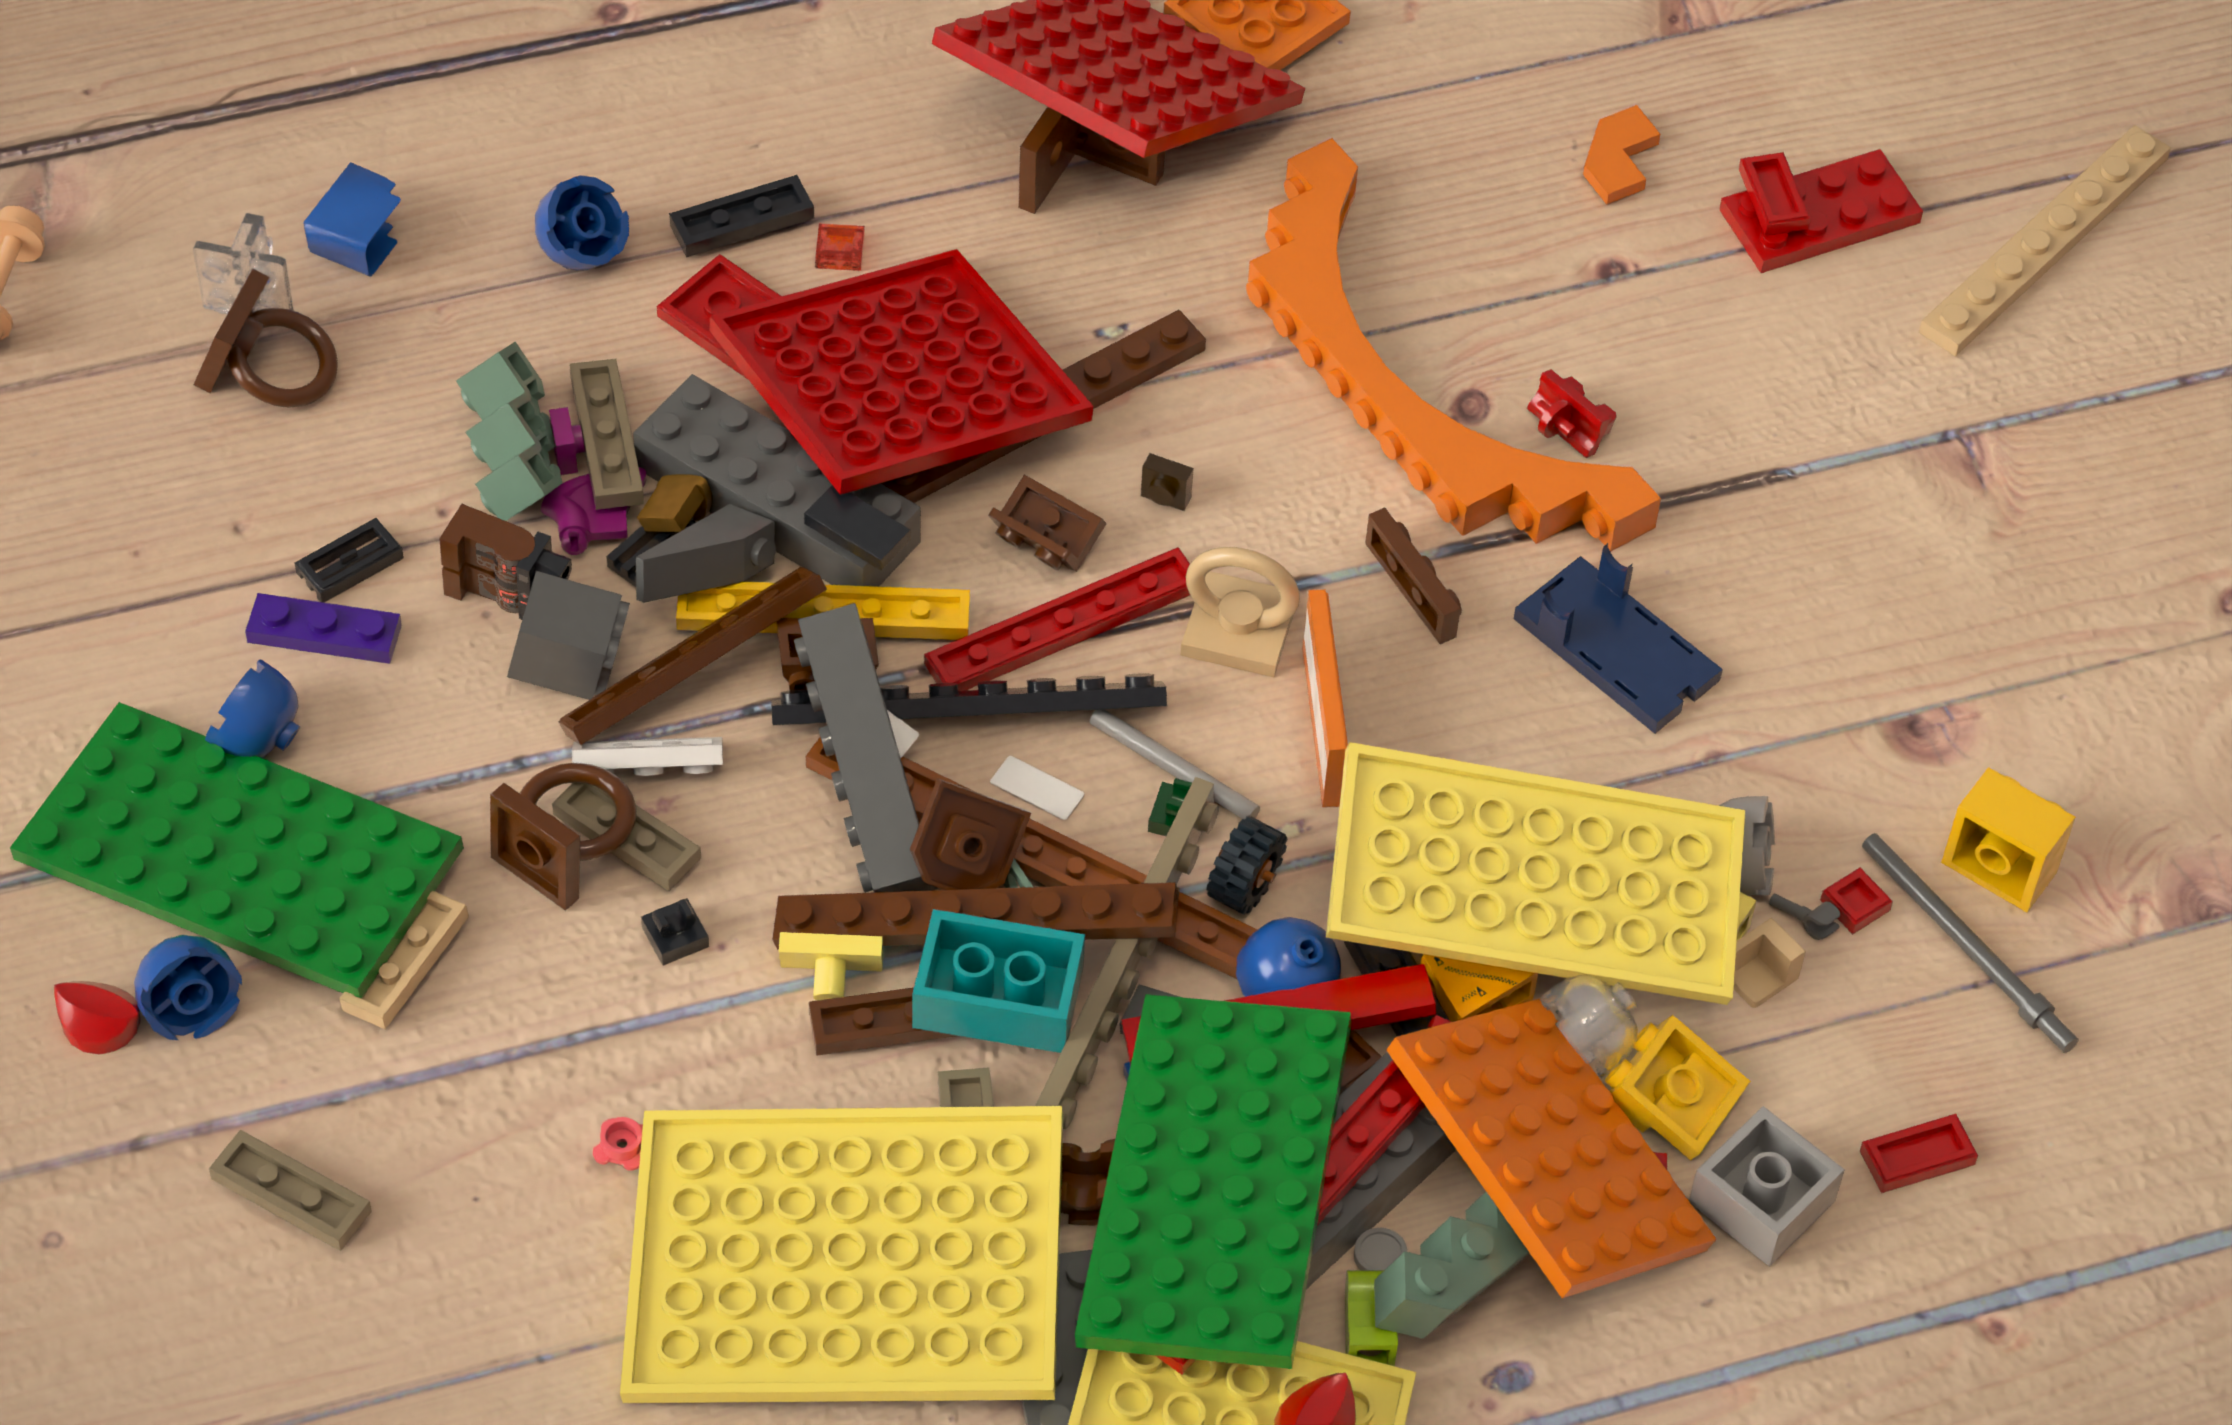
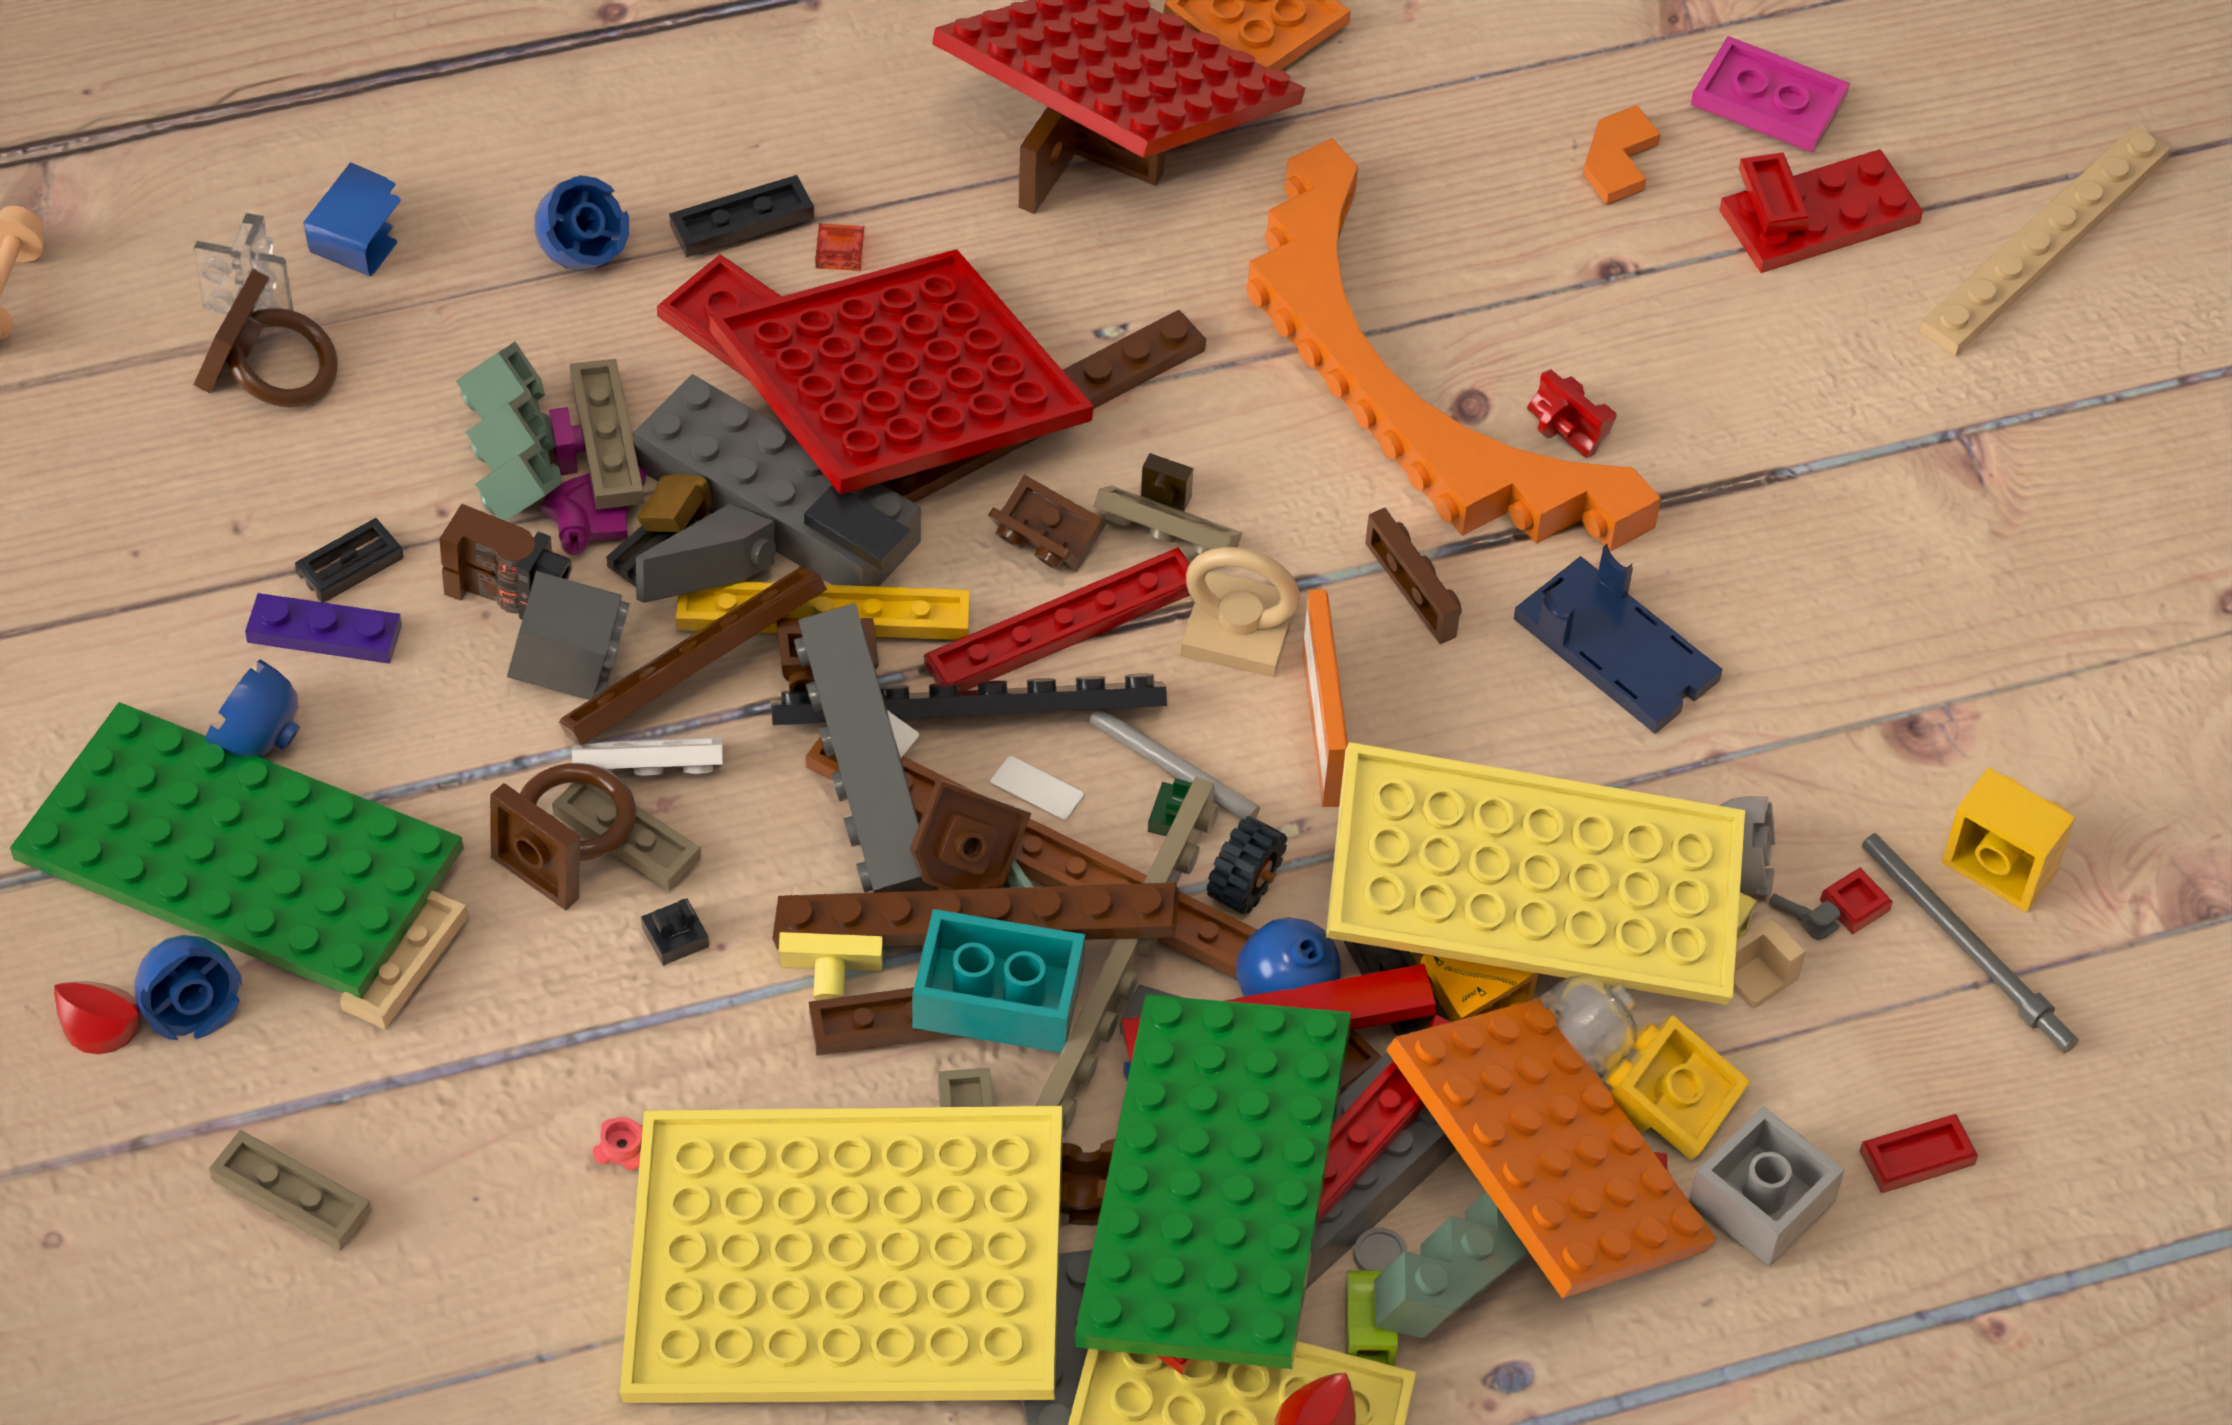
none -> dark tan plate [1093,485,1243,554]
none -> dark pink plate [1690,36,1850,153]

